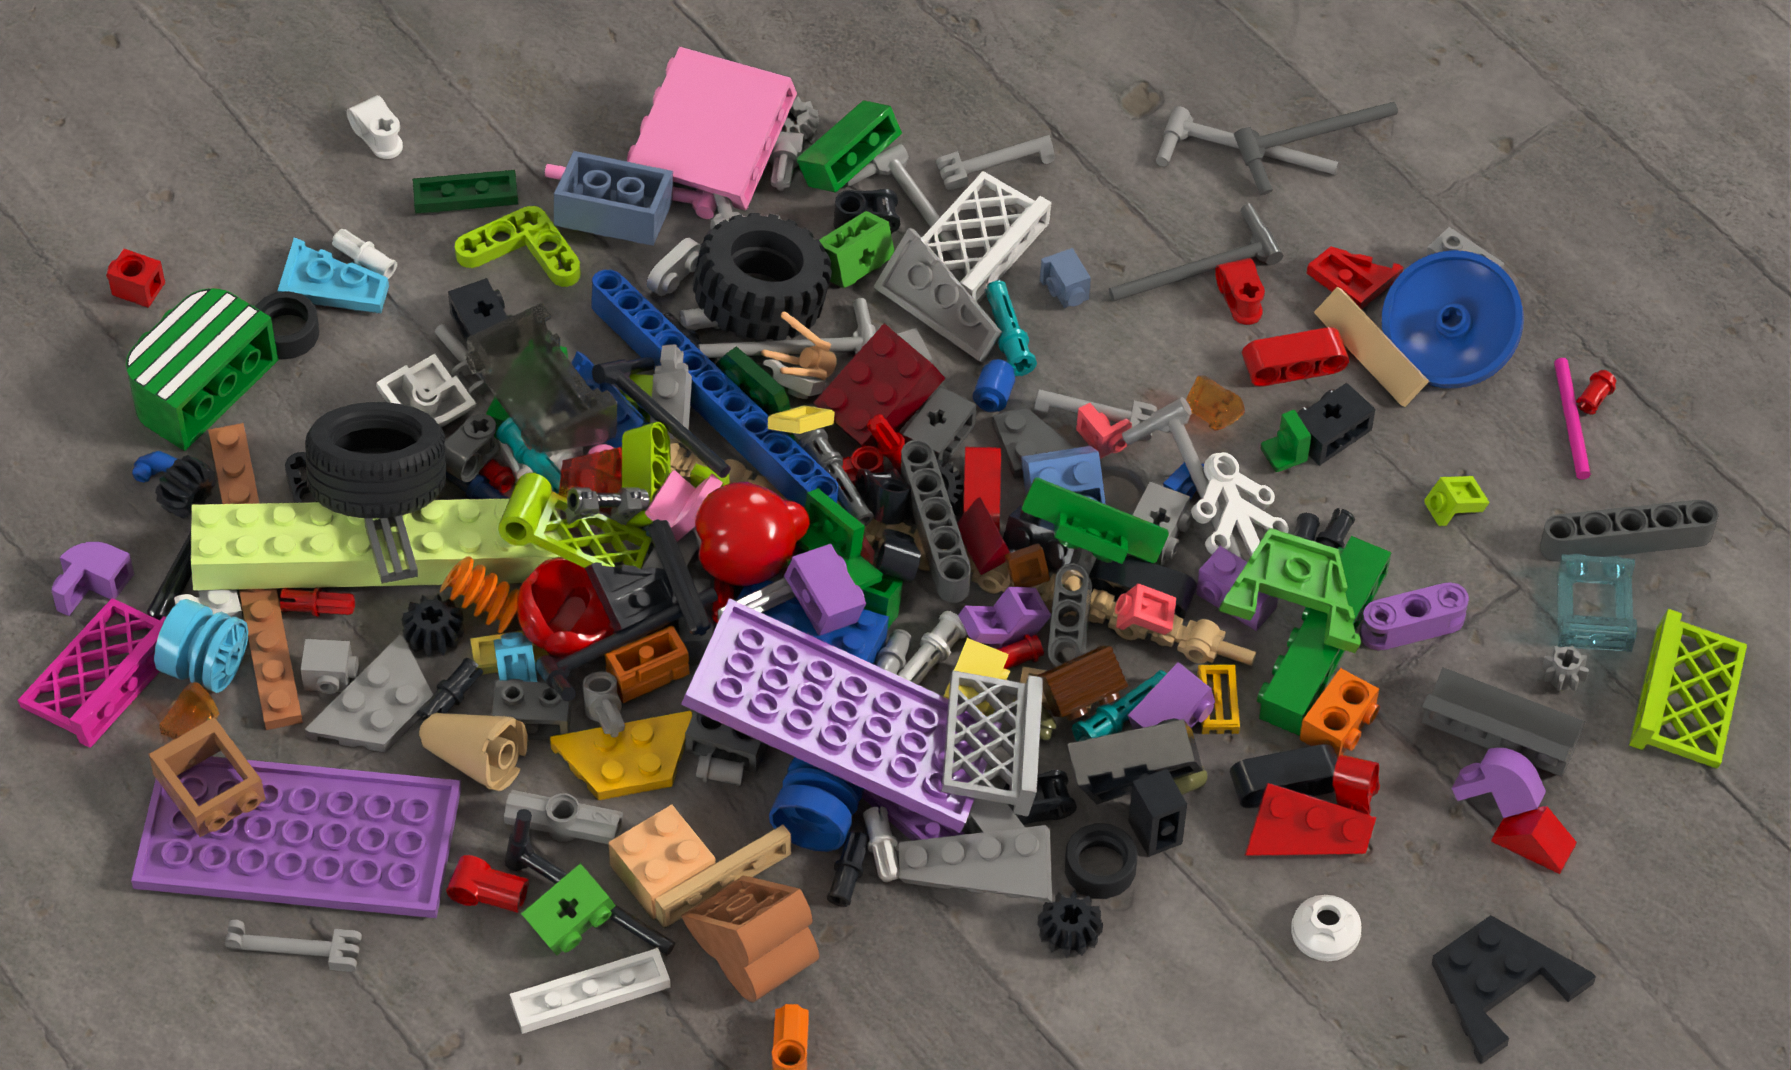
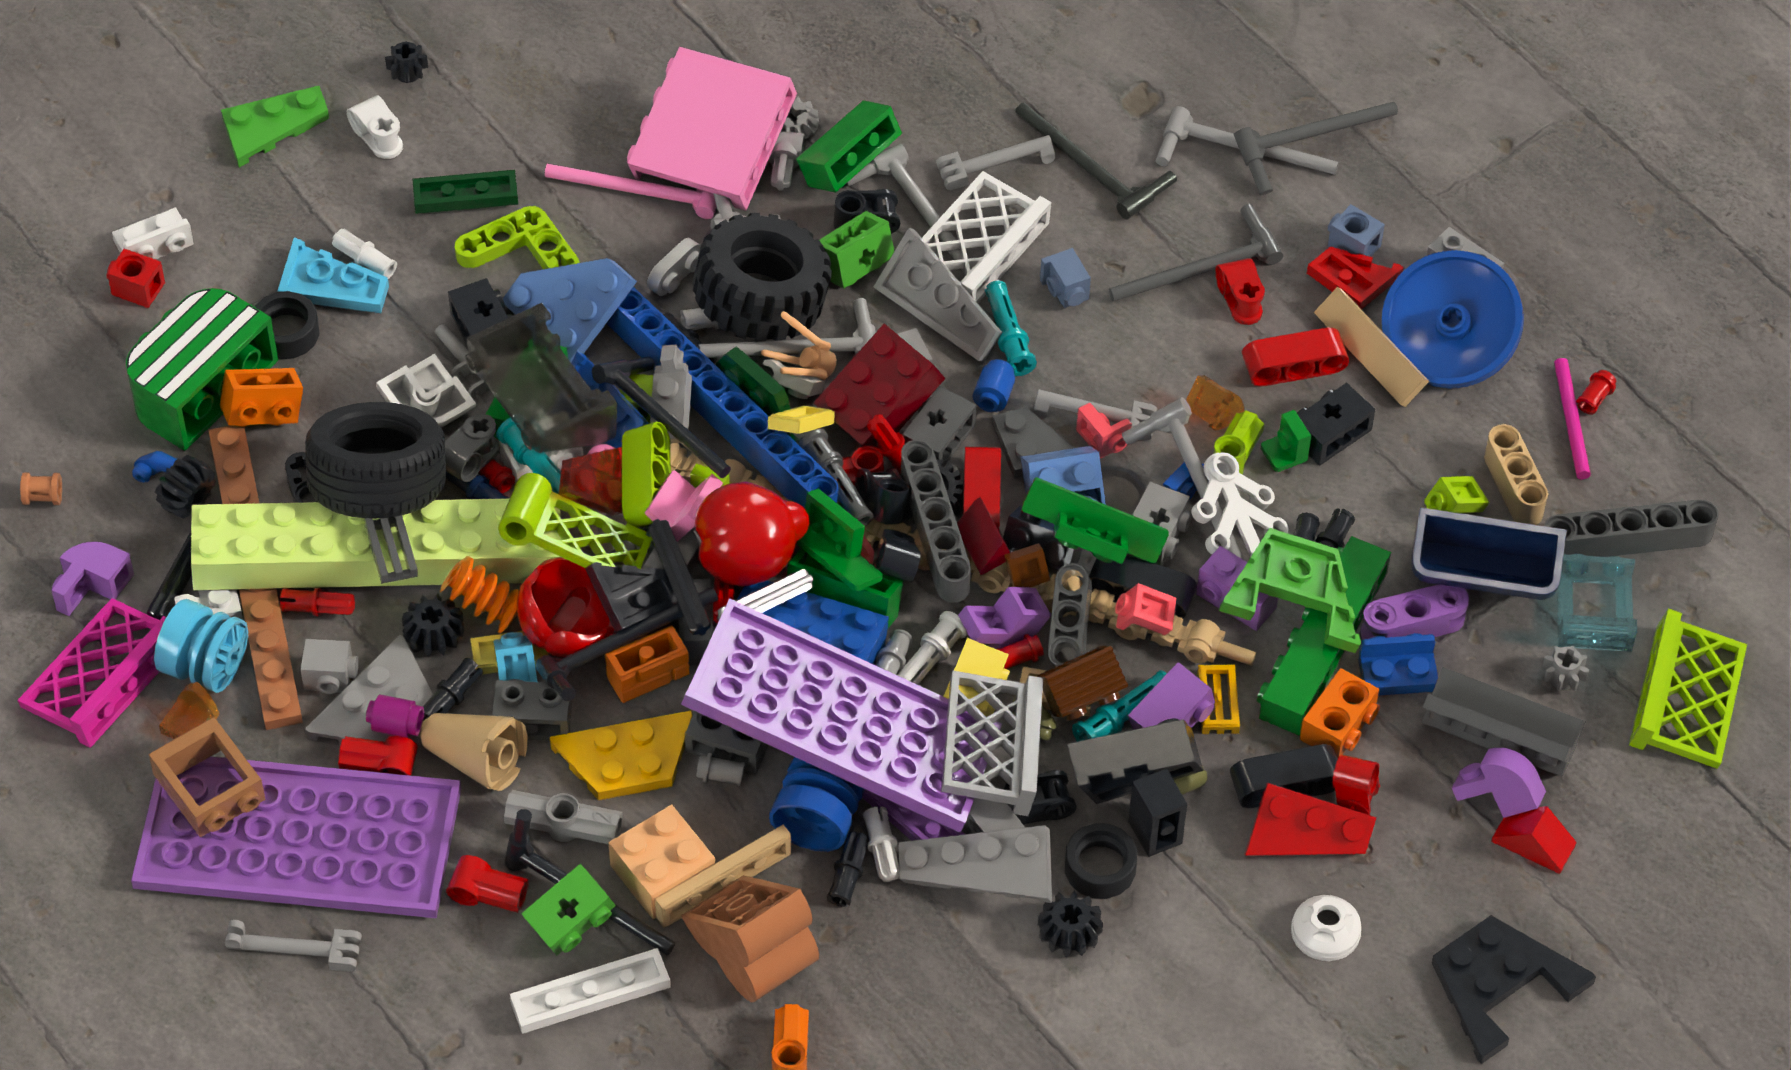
sand blue brick [554,151,673,246] -> none
dark grey piece [565,487,649,525] -> none
light grey axle [583,671,625,737] -> none
medium lavender brick [784,544,866,636] -> none
none -> nougat bush [20,472,62,505]
none -> white bracket [112,207,194,259]
none -> orange brick [220,368,303,427]
none -> bright green wing [221,86,329,168]
none -> red piece [338,736,418,776]
none -> magenta brick [366,694,424,738]
none -> black gear [385,41,428,83]
none -> medium blue plate [503,258,637,363]
none -> pearl dark grey bar [1016,103,1177,219]
none -> lime piece [1213,410,1264,475]
none -> sand blue brick [1328,204,1385,257]
none -> blue bracket [1358,633,1438,696]
none -> dark blue windscreen [1411,507,1567,600]
none -> tan beam [1484,424,1548,525]

